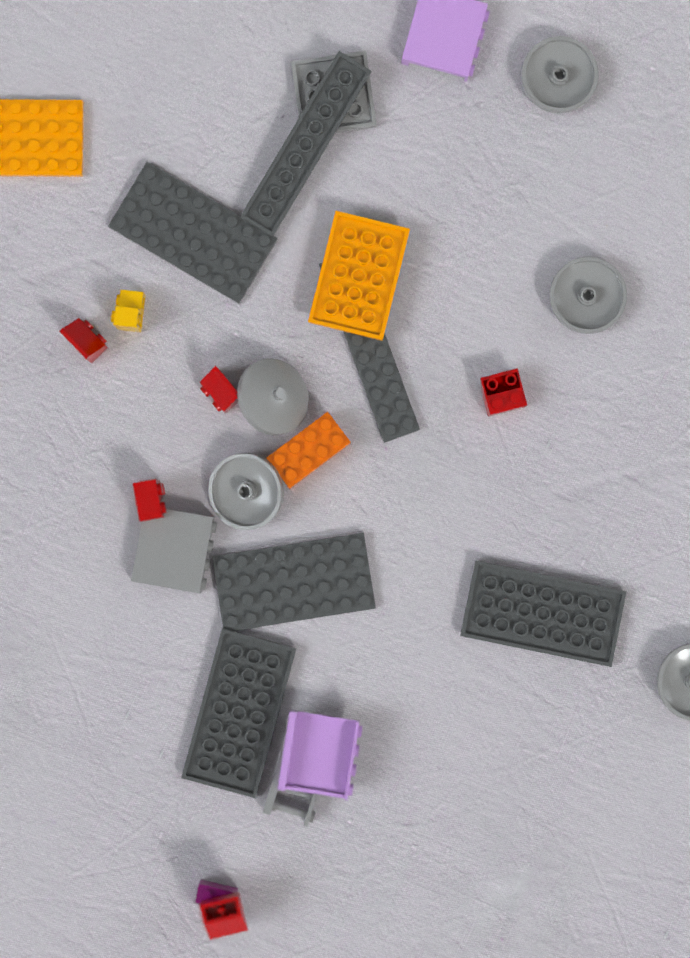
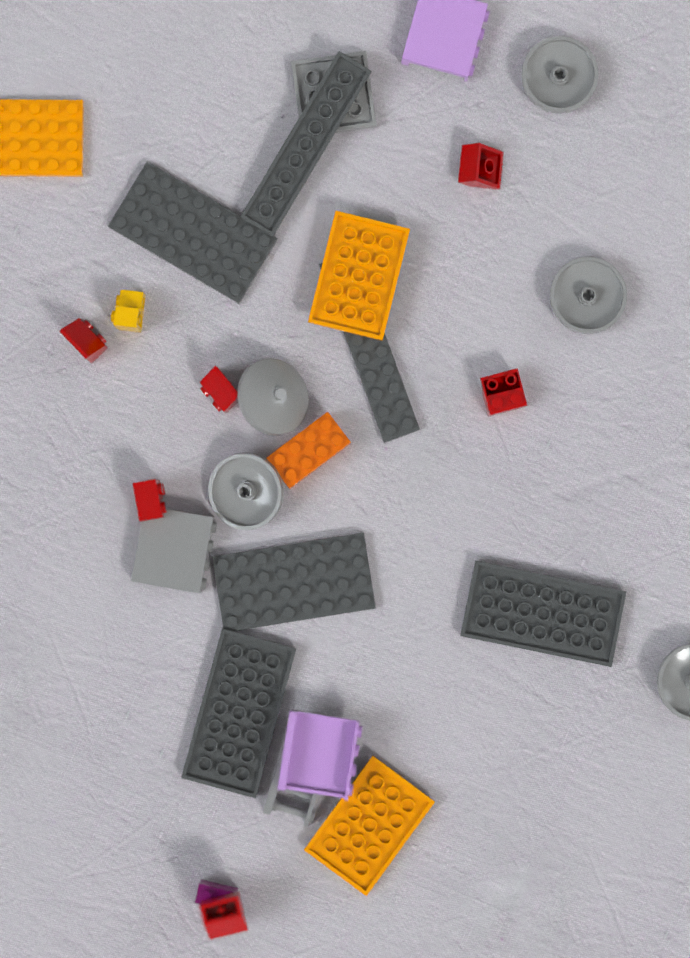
none -> light orange plate [304,755,435,896]
none -> red slope [458,143,504,190]

